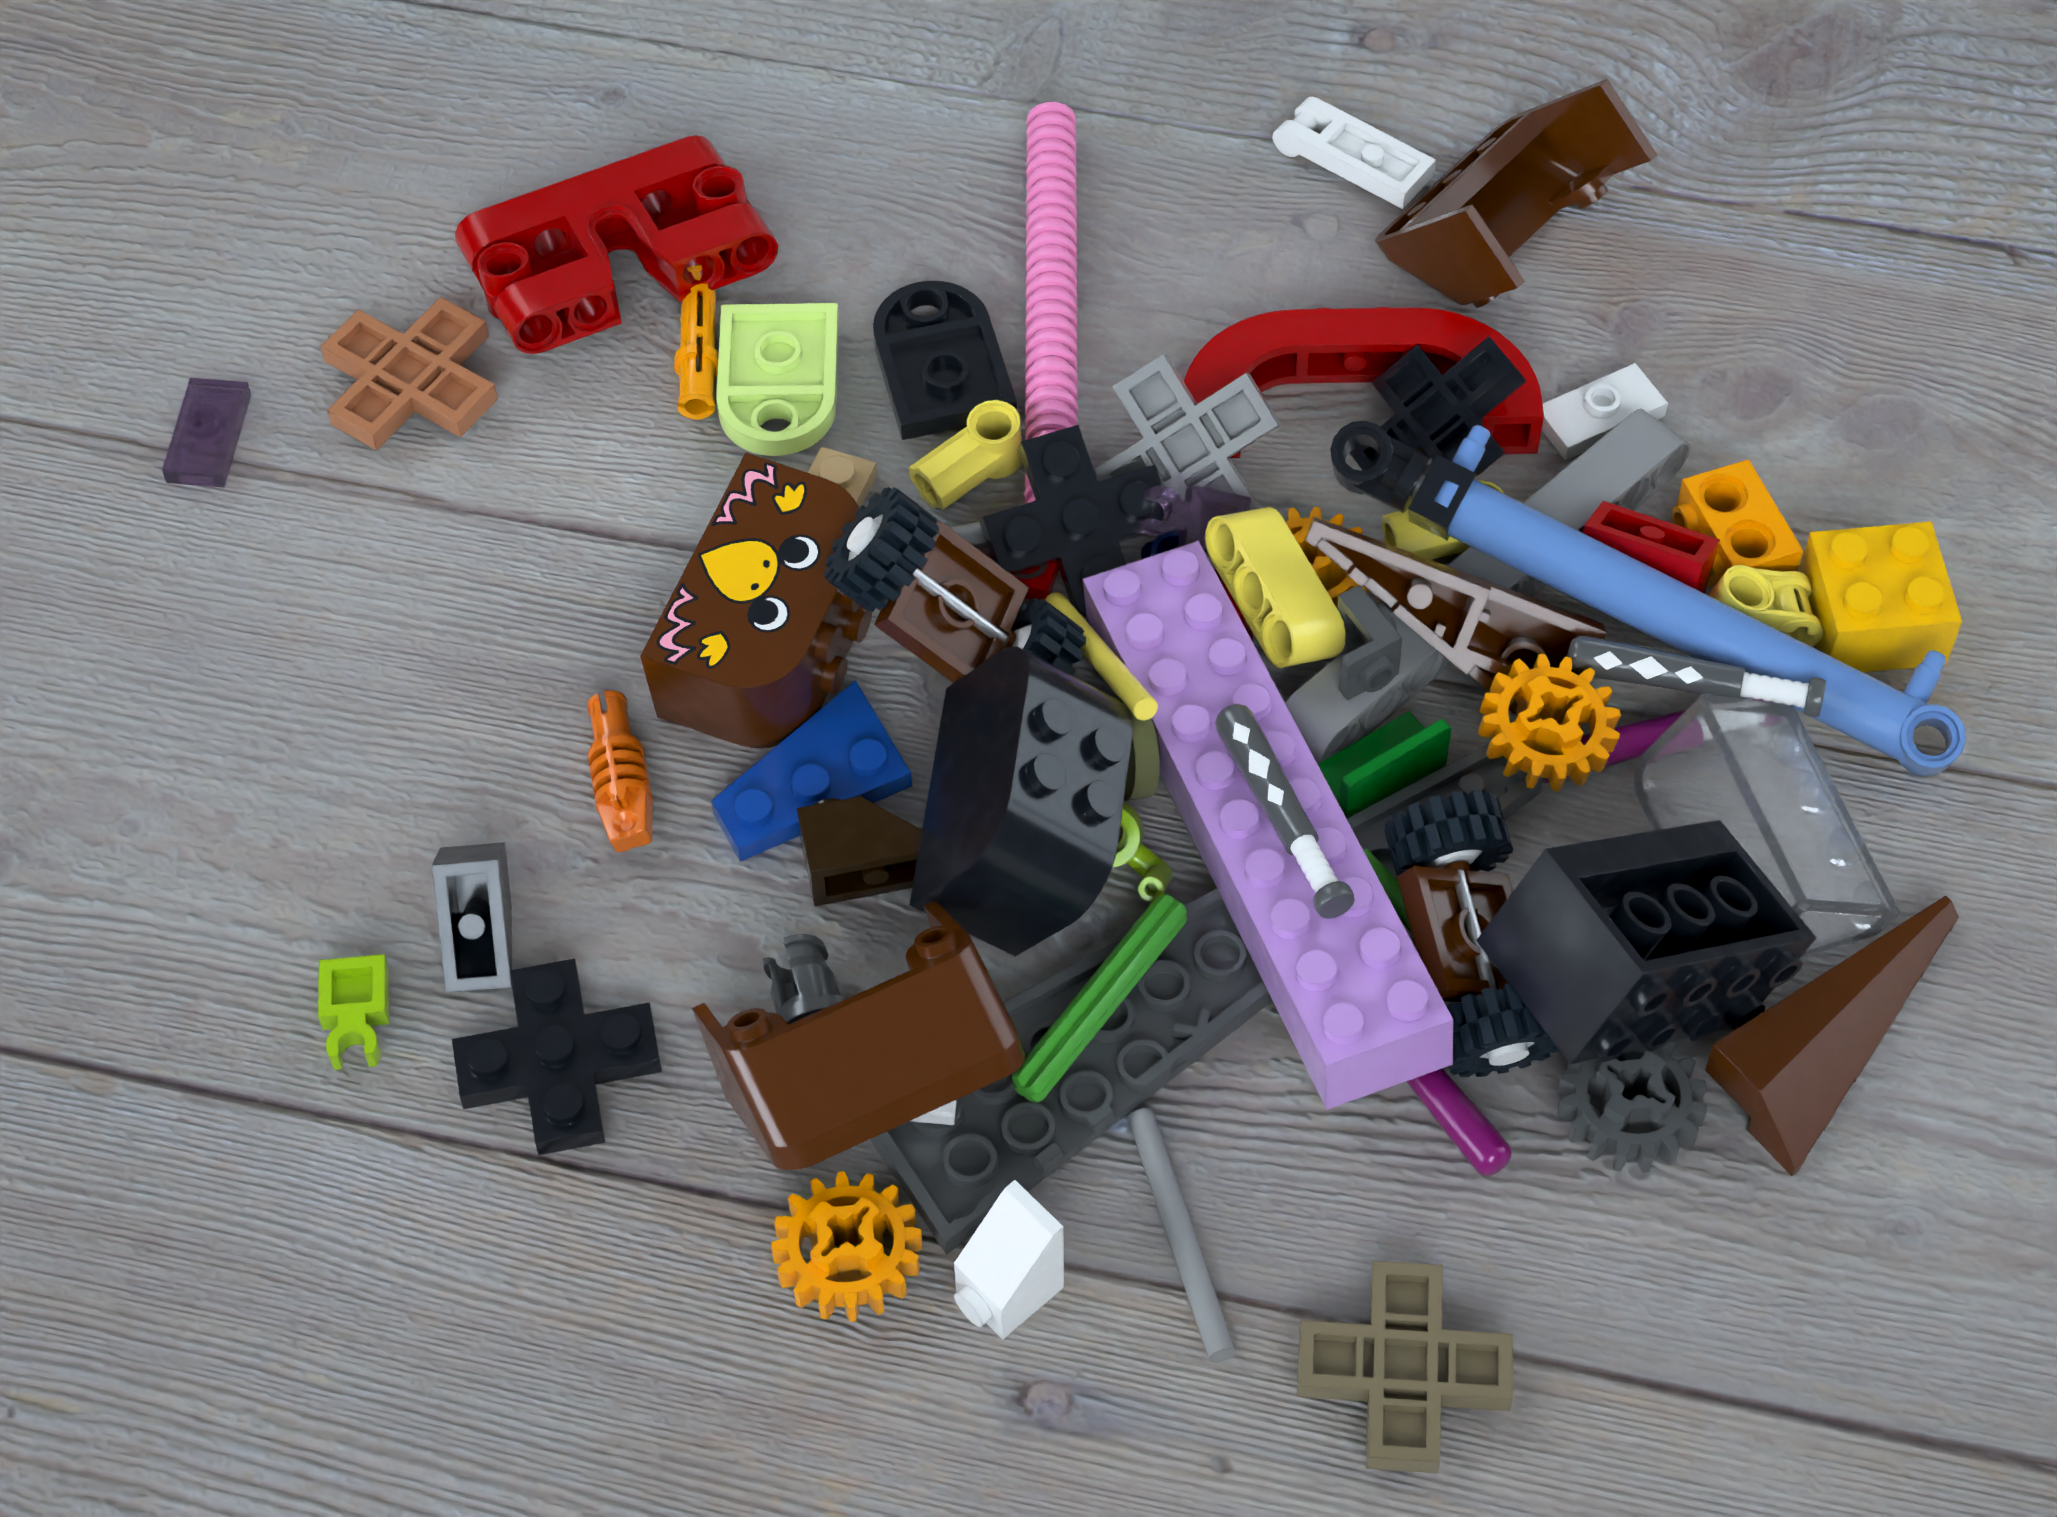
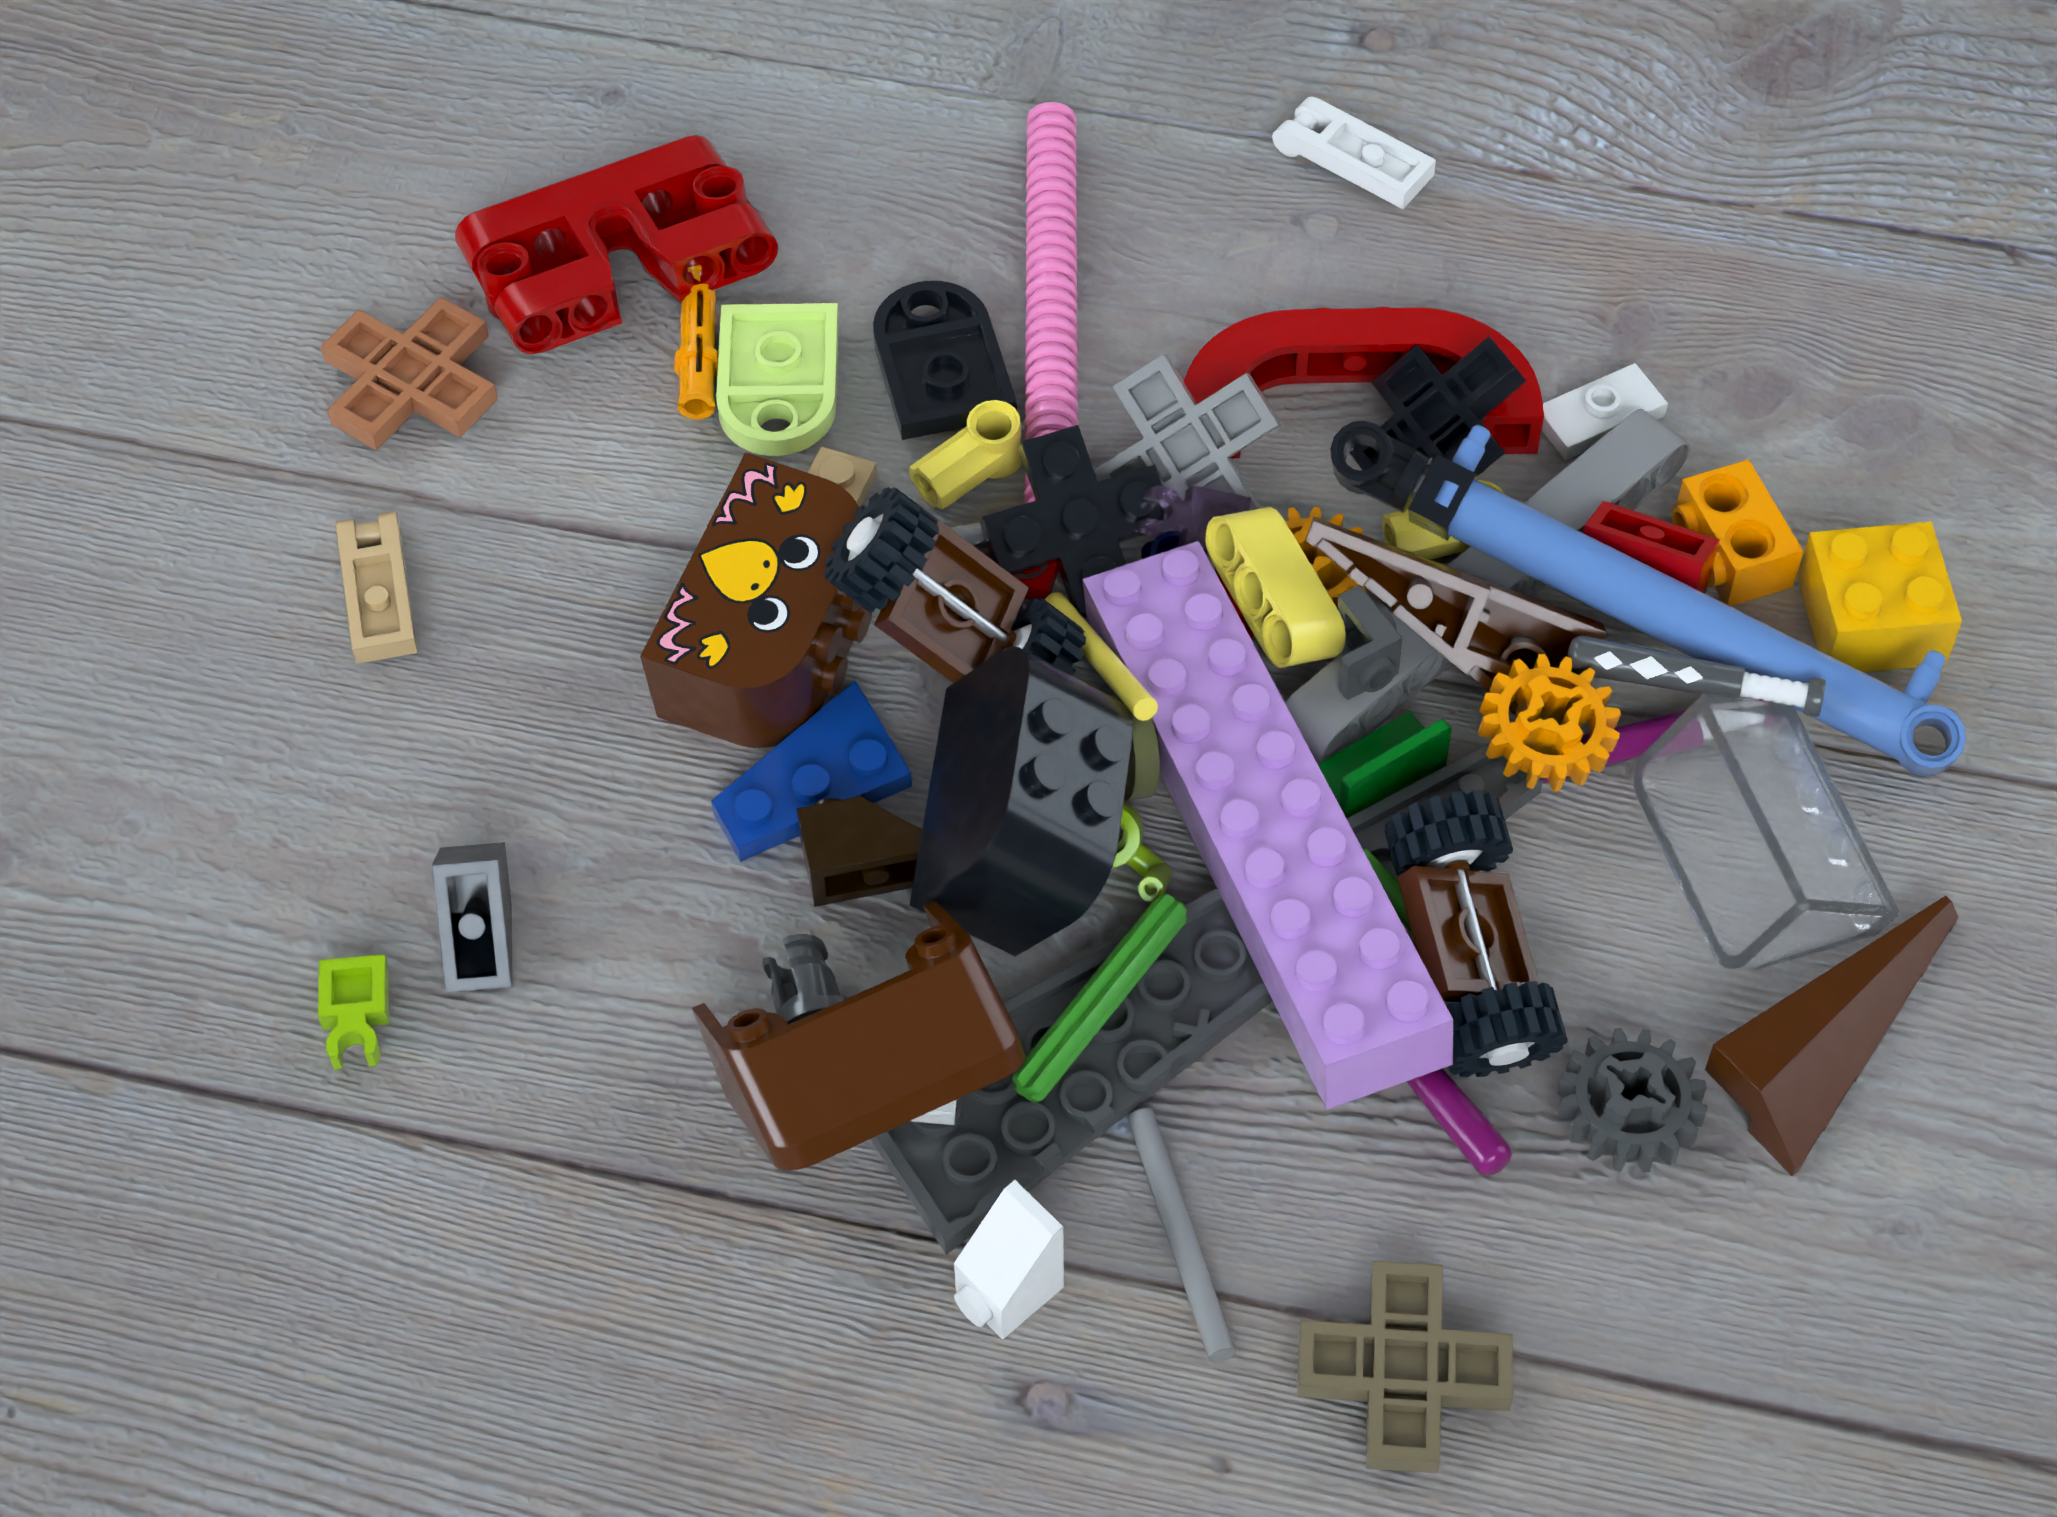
clear purple plate [162,378,251,488] -> none
black plate [452,958,662,1155] -> none
orange hinge [587,690,653,853] -> none
light orange gear [771,1171,923,1322] -> none
dark grey piece [1215,704,1355,919] -> none
reddish brown windscreen [1375,79,1657,308] -> none
black brick [1476,820,1817,1065] -> none
light yellow piece [1708,565,1823,647] -> none
none -> tan plate [335,511,418,664]

